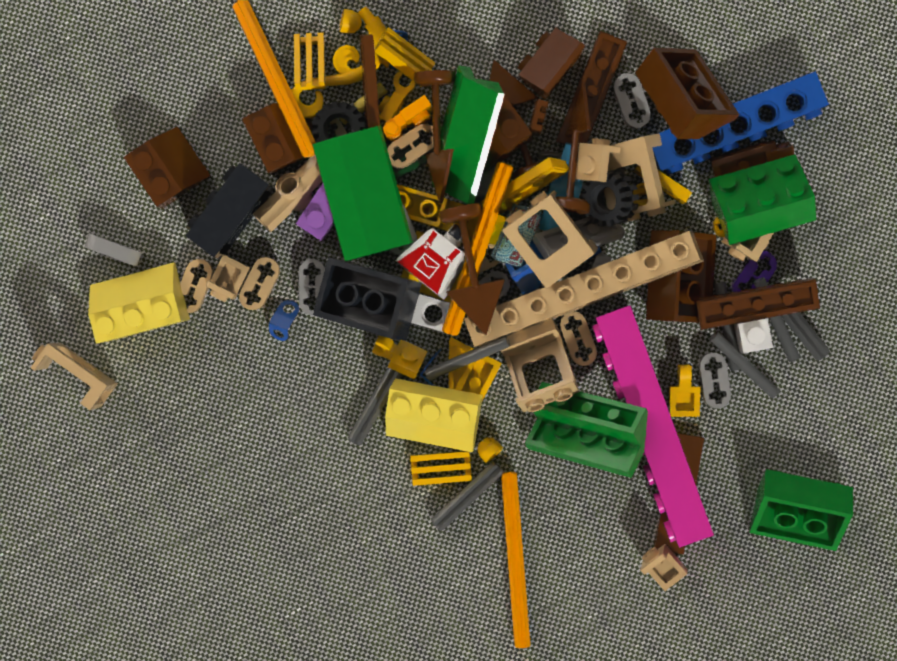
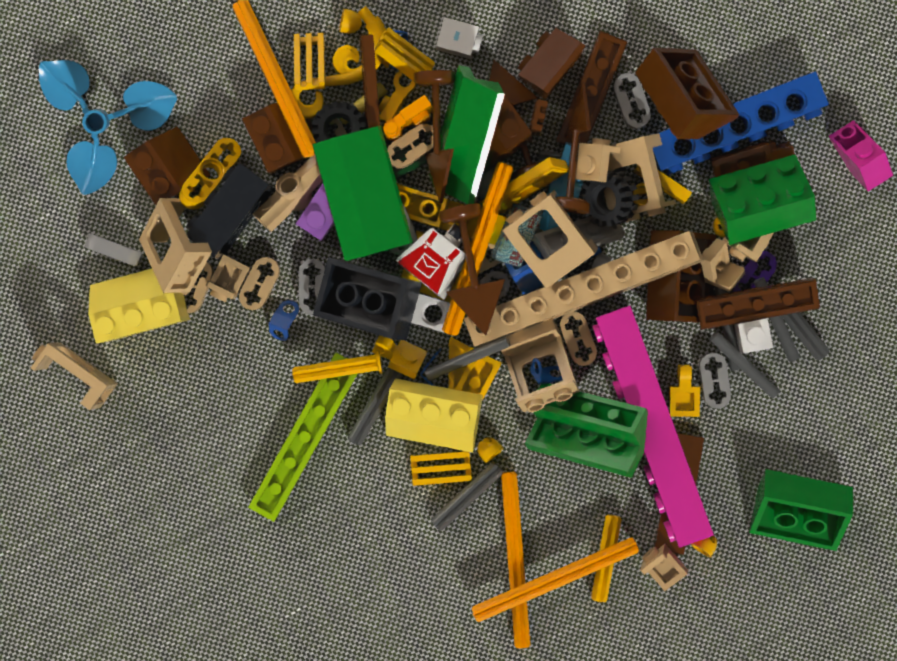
none -> dark azure plant [39,60,177,195]
none -> tan window [139,198,212,293]
none -> yellow beam [179,138,241,210]
none -> lime plate [248,352,358,522]
none -> yellow axle [292,350,383,383]
none -> white brick [436,17,483,59]
none -> light orange axle [472,538,639,622]
none -> blue piece [530,358,563,384]
none -> yellow axle [591,514,622,602]
none -> yellow hinge [691,536,717,557]
none -> tan bracket [701,238,745,291]
none -> dark pink slope [829,120,893,191]

